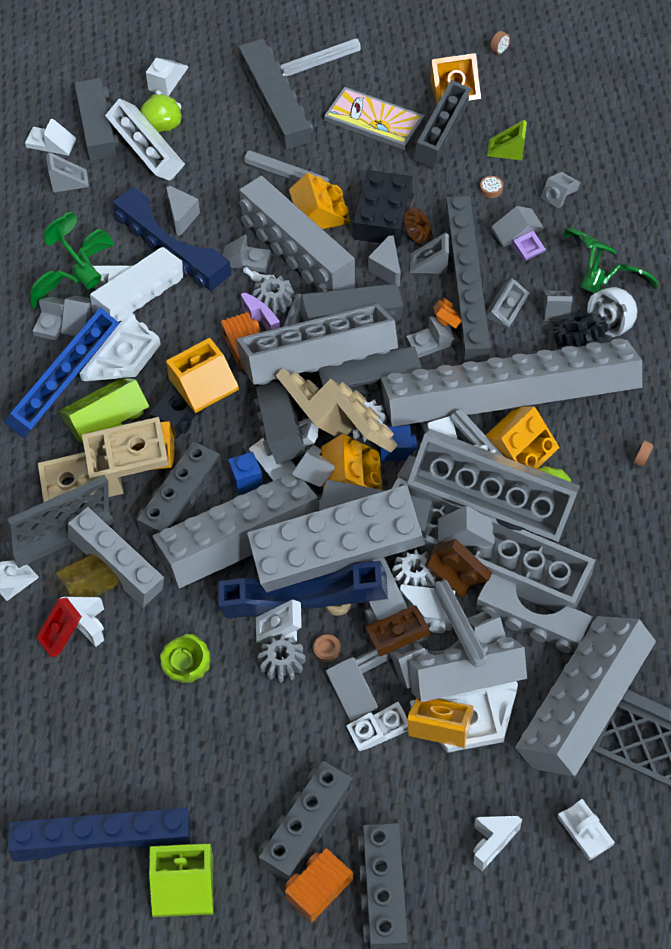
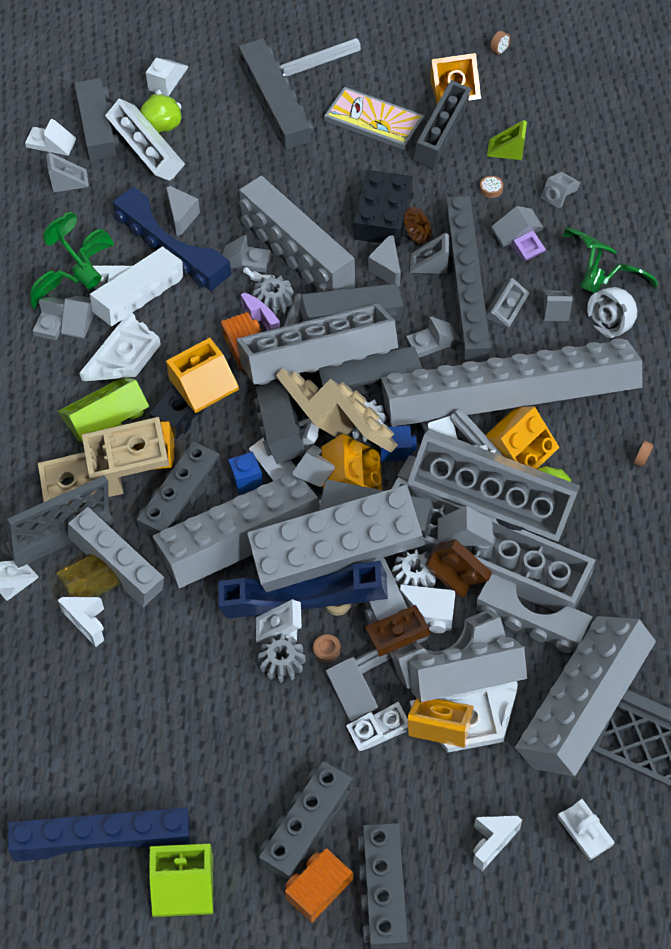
blue brick [4,307,119,438] -> none
red plate [36,597,82,657] -> none
lime hair [160,634,211,683] -> none
light grey axle [244,150,329,183] -> none
light orange slope [289,172,351,229] -> none
orange plate [434,298,462,328] -> none
light grey axle [434,580,487,667] -> none
black gear [553,313,608,347] -> none

